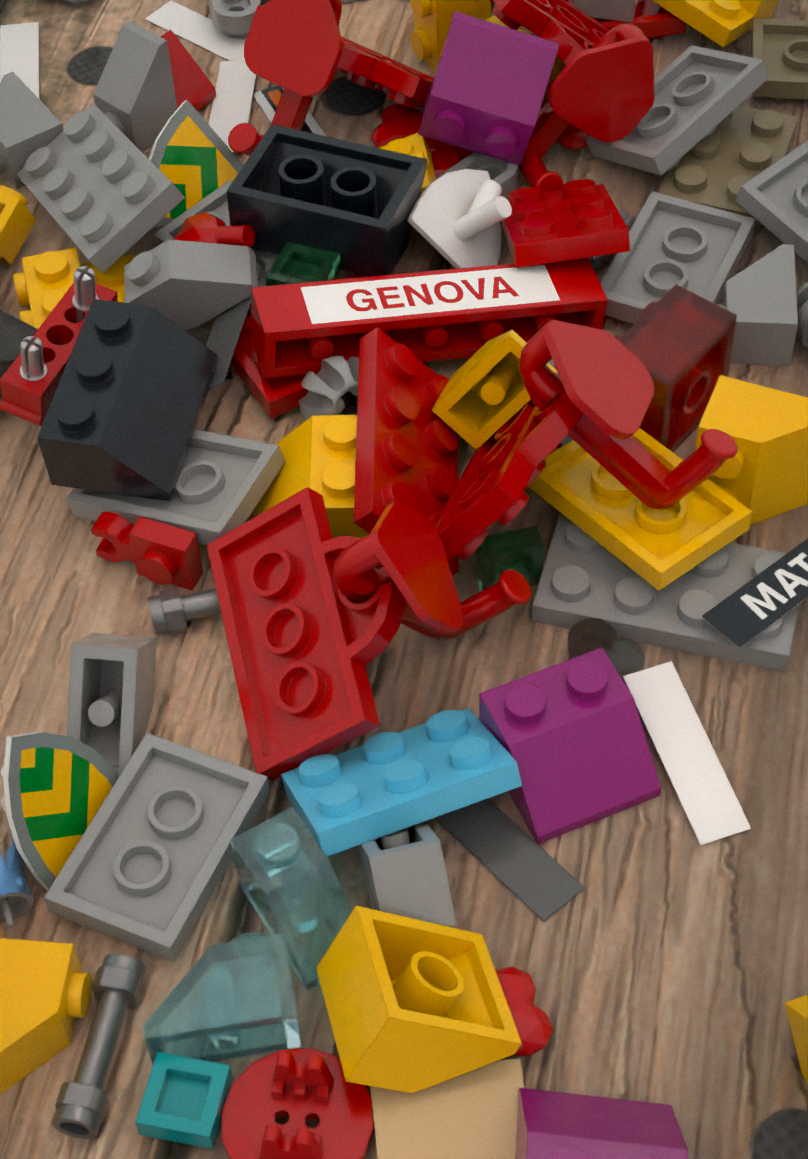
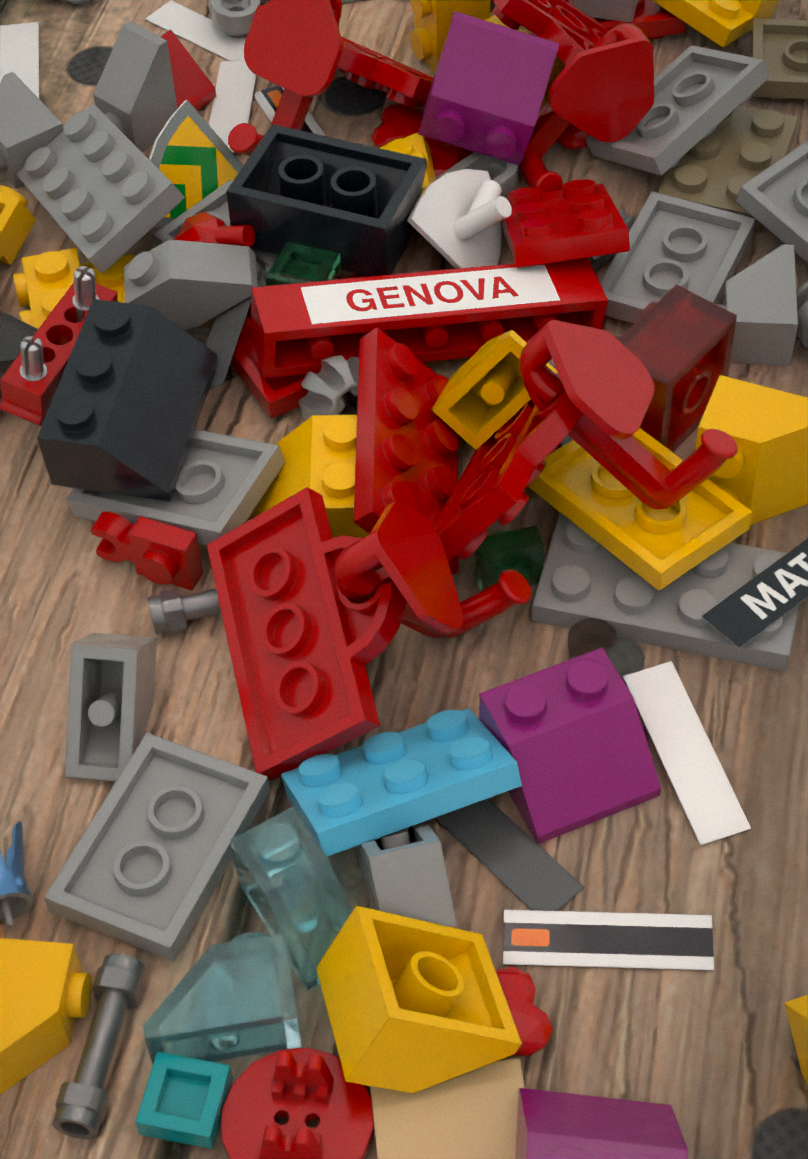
shield [1,732,120,892] -> none
none -> sticker [503,910,714,970]

